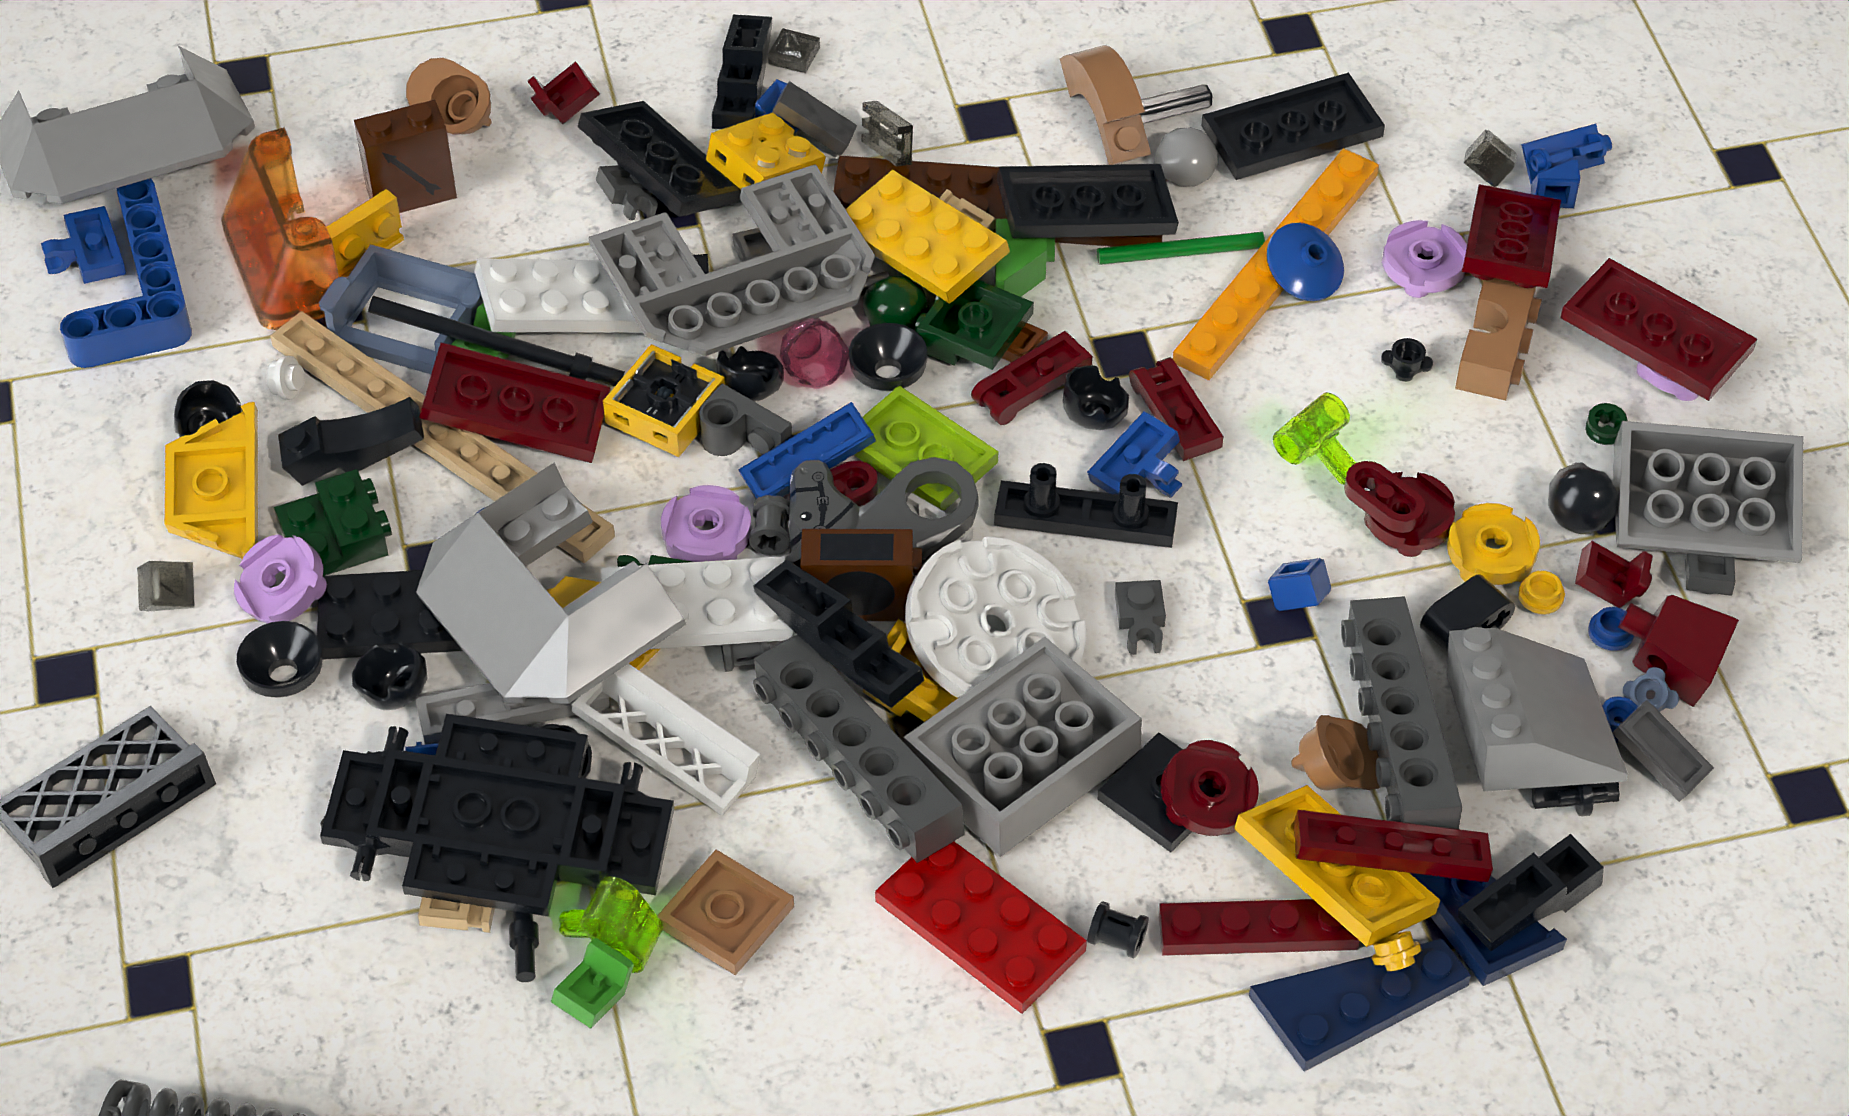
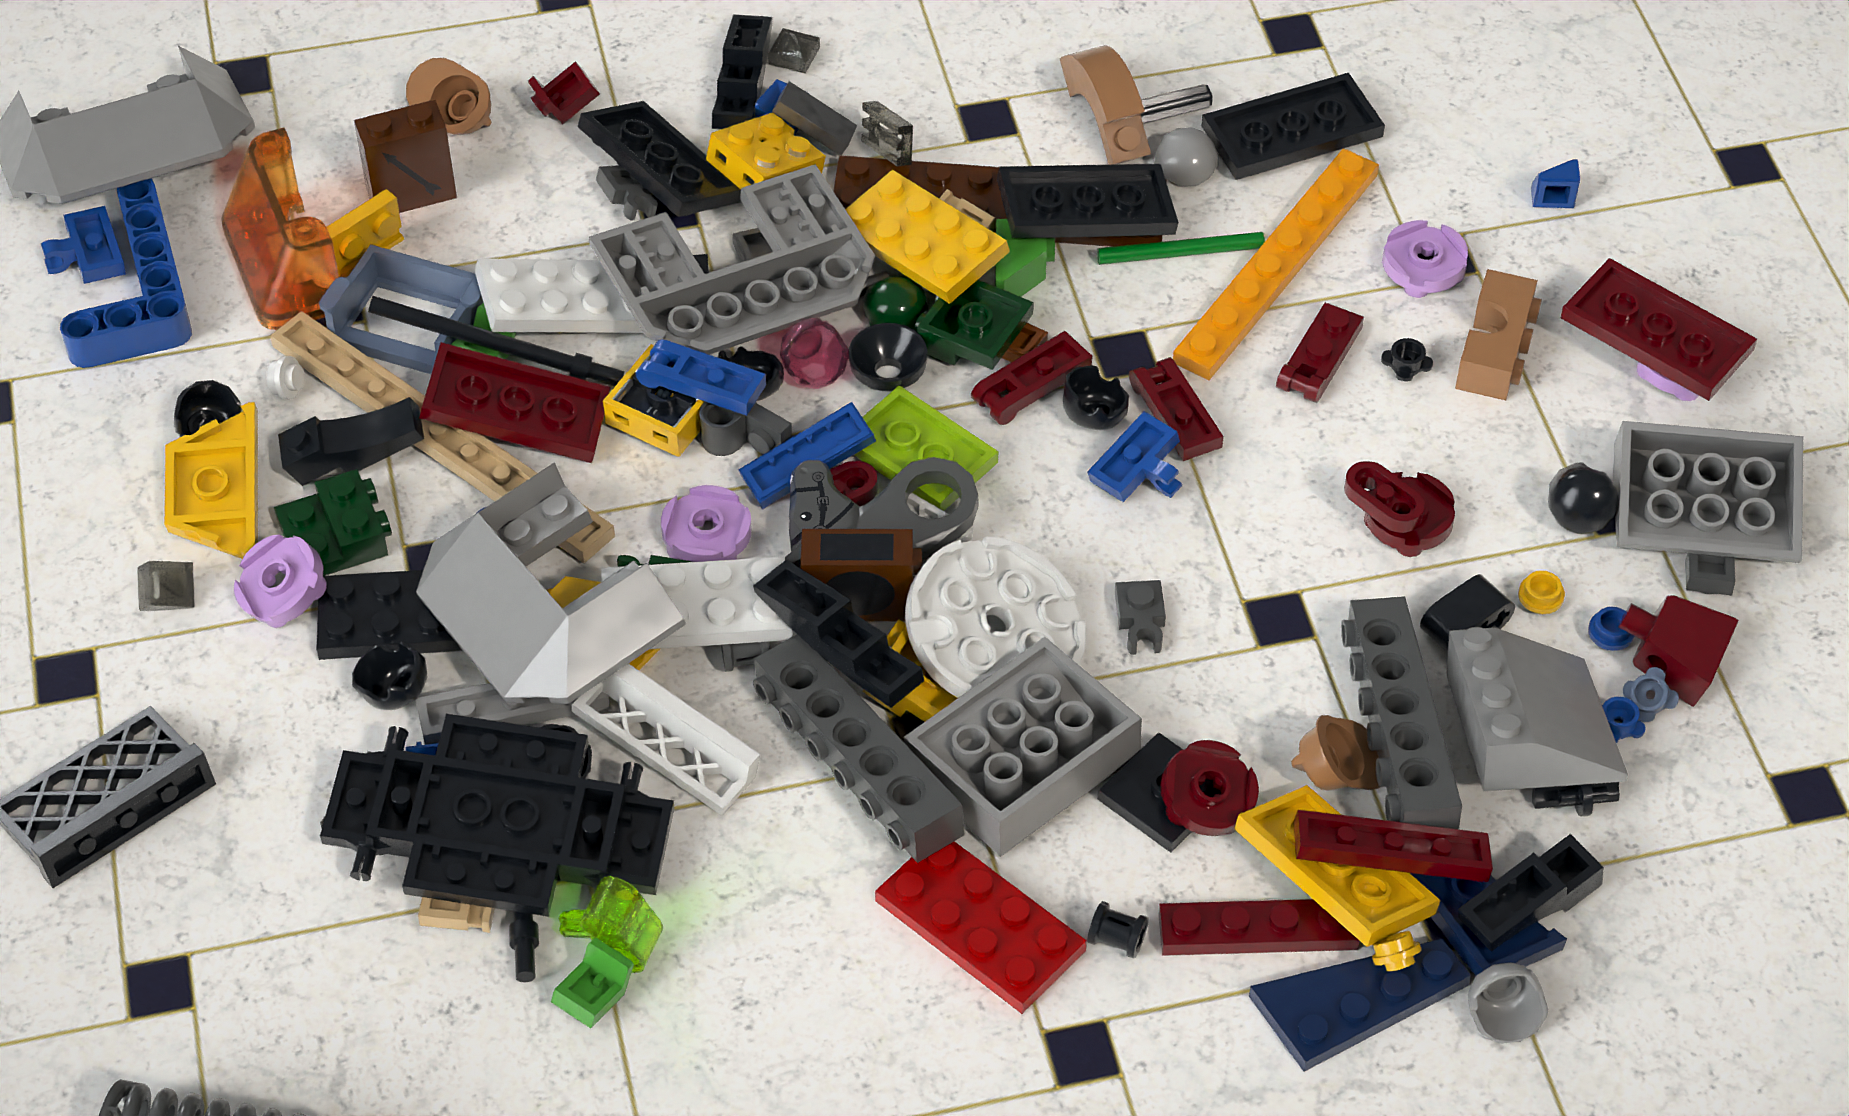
black piece [236,621,322,698] -> none
medium nougat plate [656,849,794,976] -> none
dark grey bush [749,495,790,555] -> none
black plate [994,463,1178,548] -> none
blue dish [1267,223,1344,301] -> none
blue slope [1268,558,1331,611] -> none
clear neon green beam [1273,392,1356,485] -> none
yellow plate [1447,503,1540,585] -> none
dark red plate [1462,184,1561,288] -> none
clear smoke slope [1464,129,1517,187] -> none
blue hinge [1521,123,1612,184] -> none
dark red bracket [1575,541,1653,608] -> none
dark green bush [1585,403,1628,445] -> none
flat silver tile [1612,700,1714,802] -> none
none -> blue plate [636,339,766,416]
none -> dark red plate [1276,302,1364,403]
none -> light grey hair [1468,962,1548,1044]

